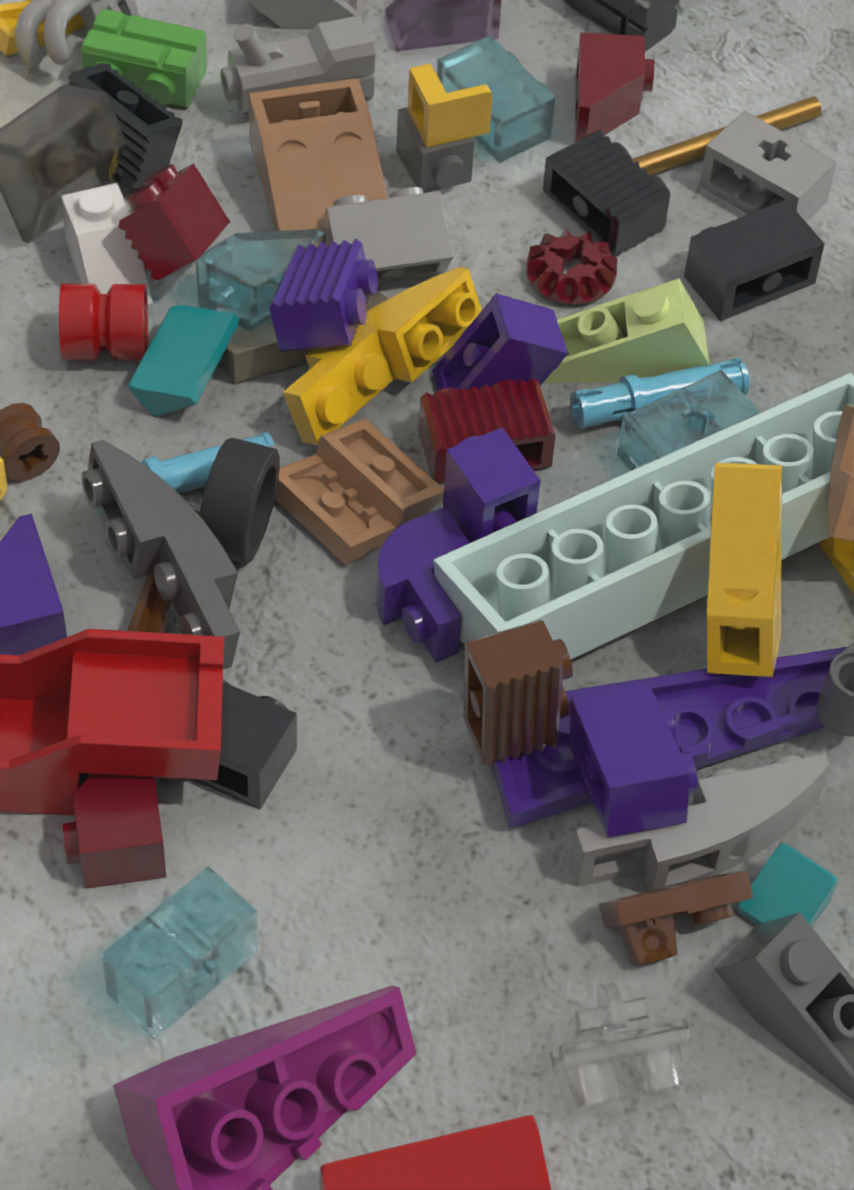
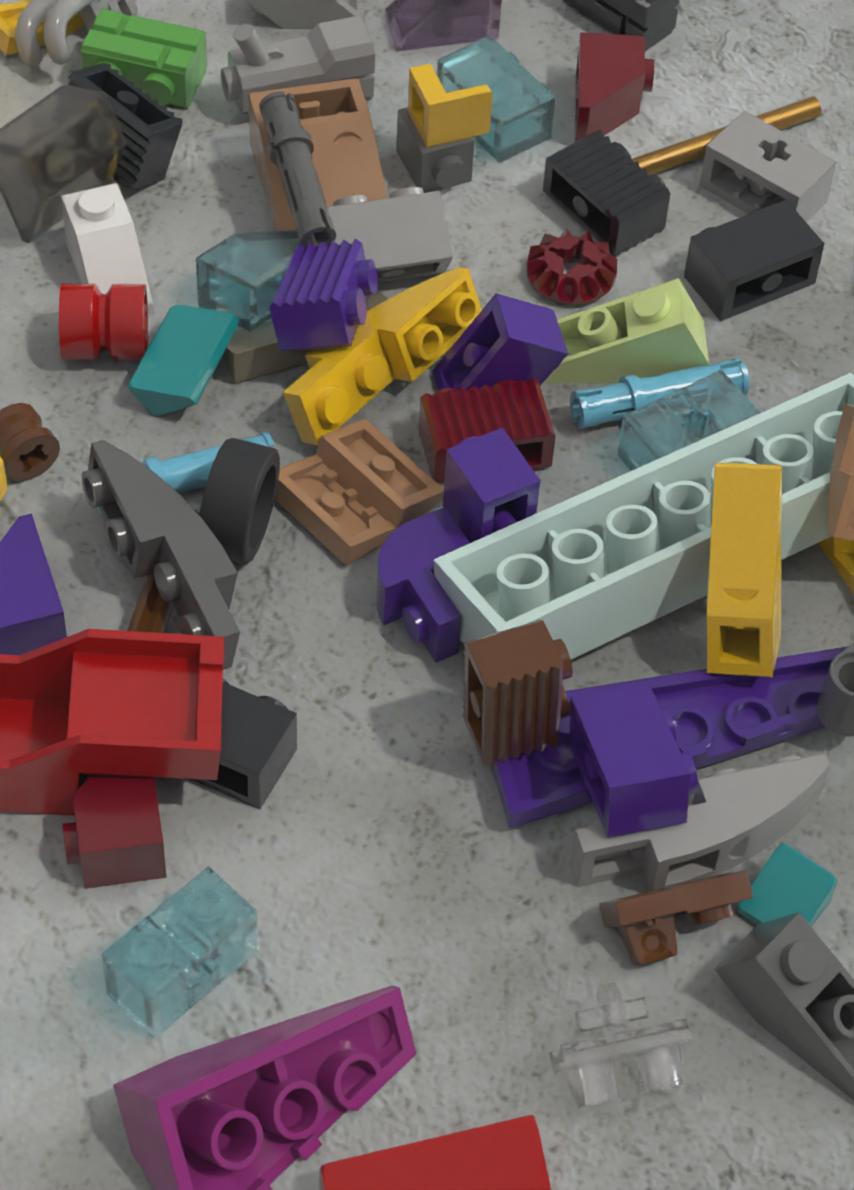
dark red brick [118,163,230,281] -> none
none -> dark grey pin [259,91,336,248]

